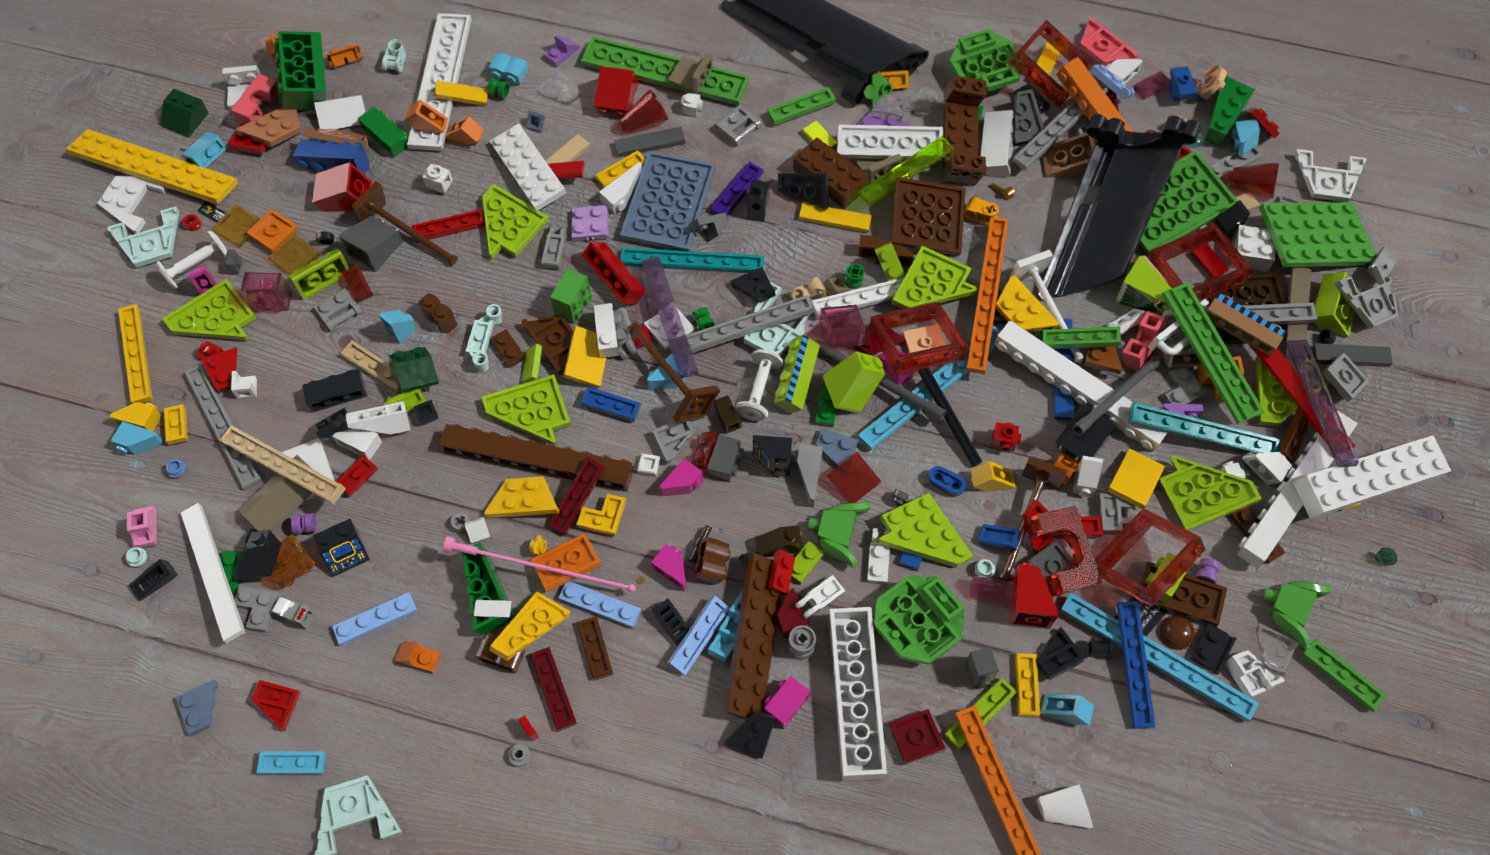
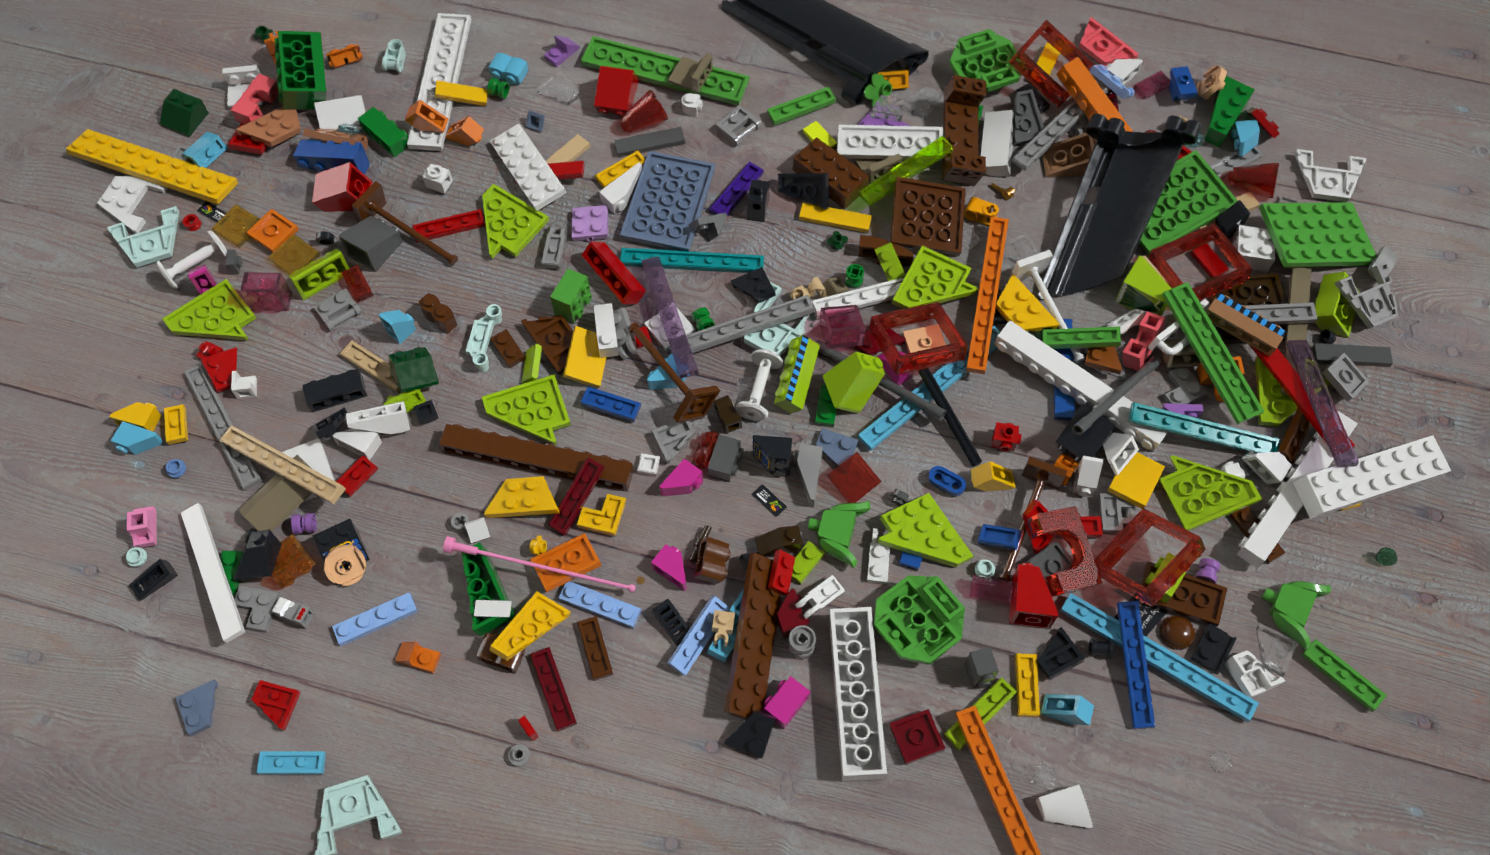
yellow plate [118,304,153,404] -> none
none -> dark green plate [253,26,273,42]
none -> light nougat plate [324,544,366,586]
none -> clear light blue tile [338,123,362,135]
none -> tan plate [712,610,735,647]
none -> black sticker [752,485,787,517]
none -> dark green plate [827,231,848,250]
none -> white slope [1103,433,1139,475]

